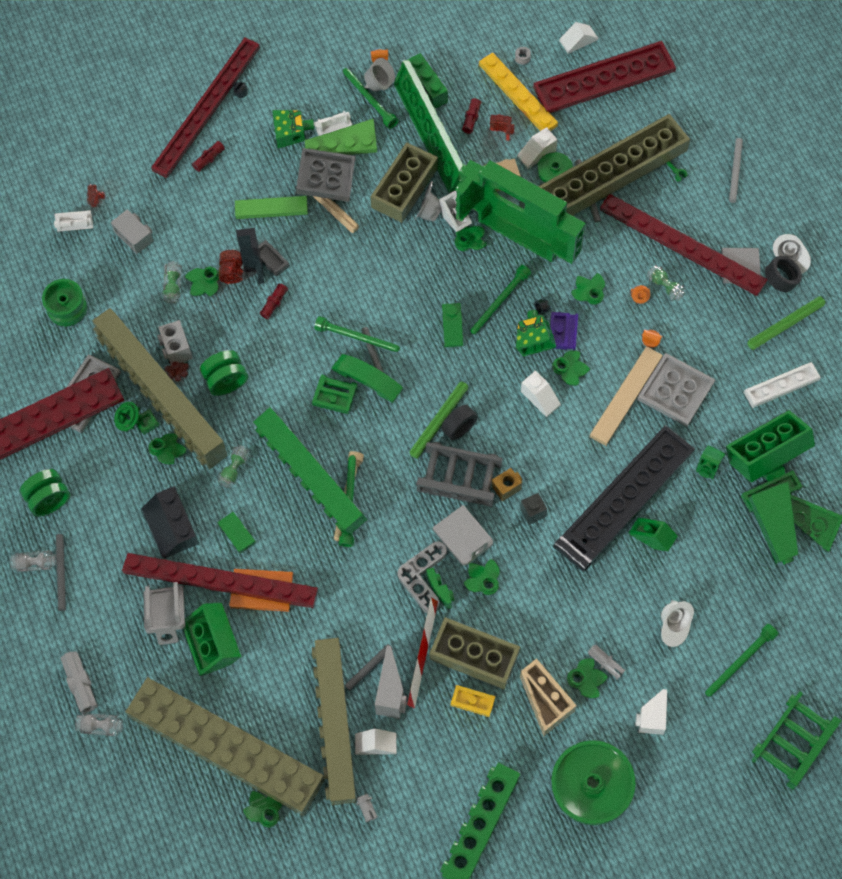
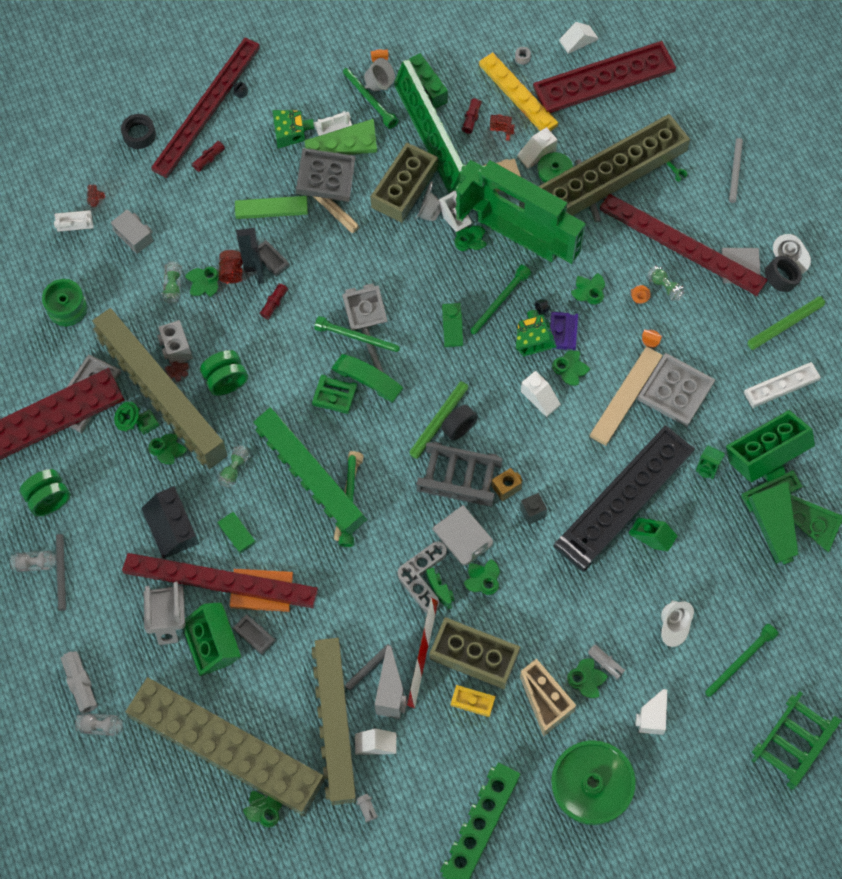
none -> black tyre [121,114,156,149]
none -> dark grey tile [233,614,276,655]
none -> light grey plate [342,284,388,330]

